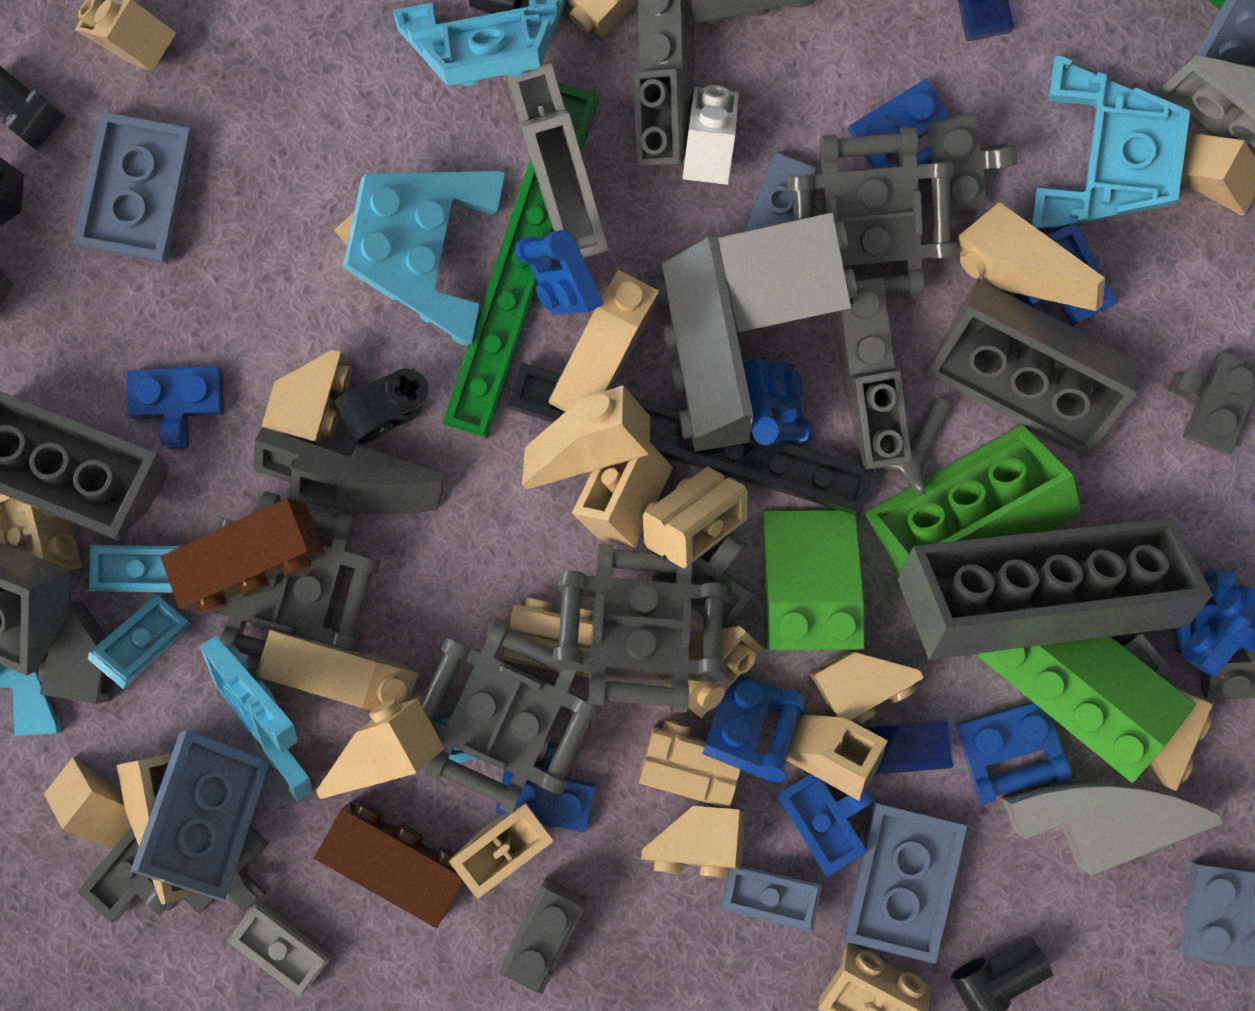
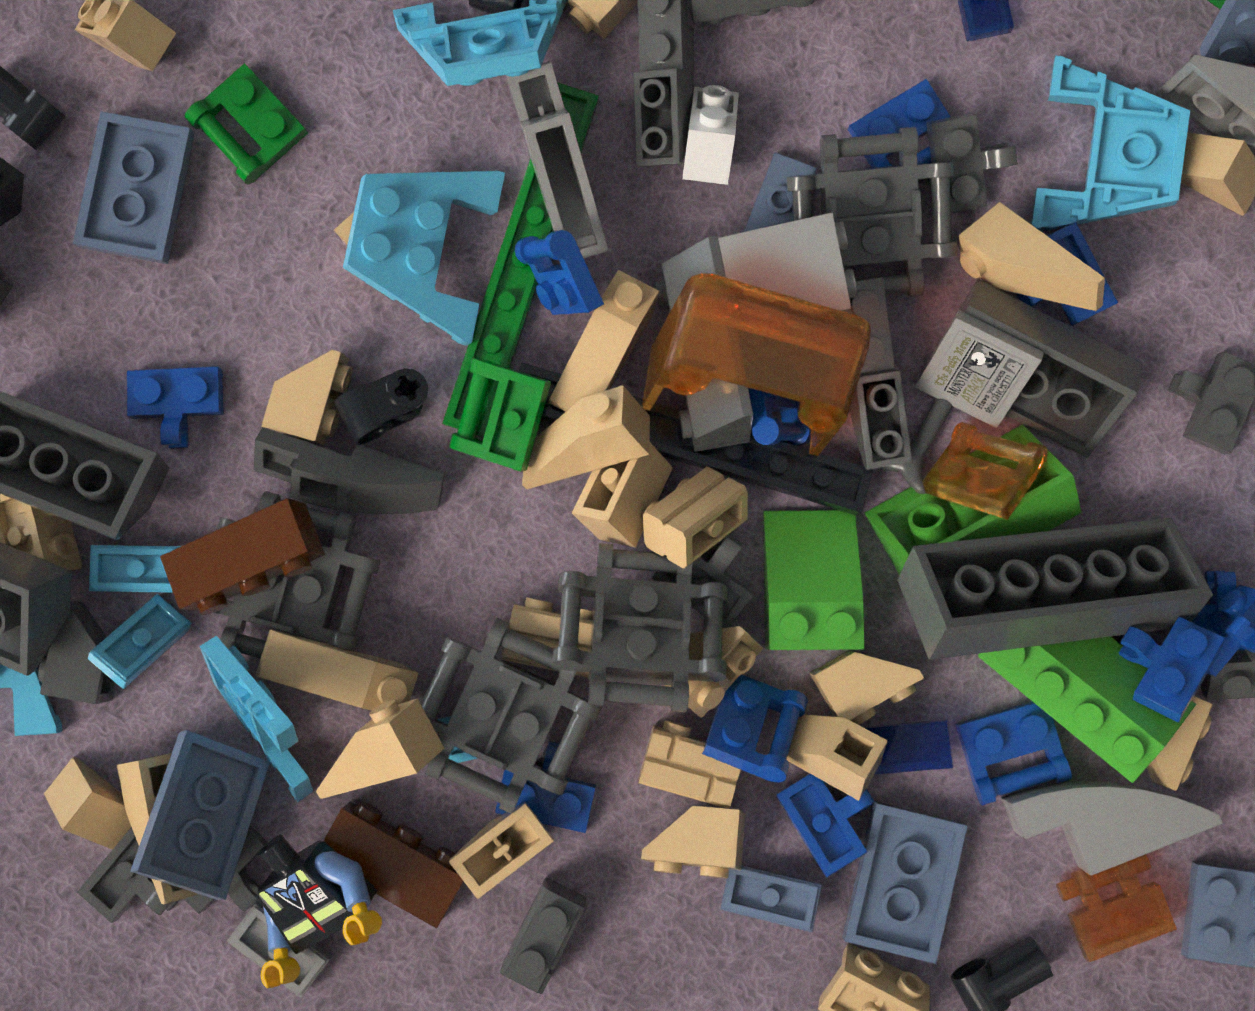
none -> green plate [185,63,308,185]
none -> torso [258,834,382,988]
none -> green plate [449,357,551,472]
none -> clear orange windscreen [642,273,871,456]
none -> light grey tile [915,310,1044,428]
none -> clear orange plate [922,422,1048,520]
none -> clear orange plate [1056,854,1177,962]
none -> blue plate [1119,617,1225,723]

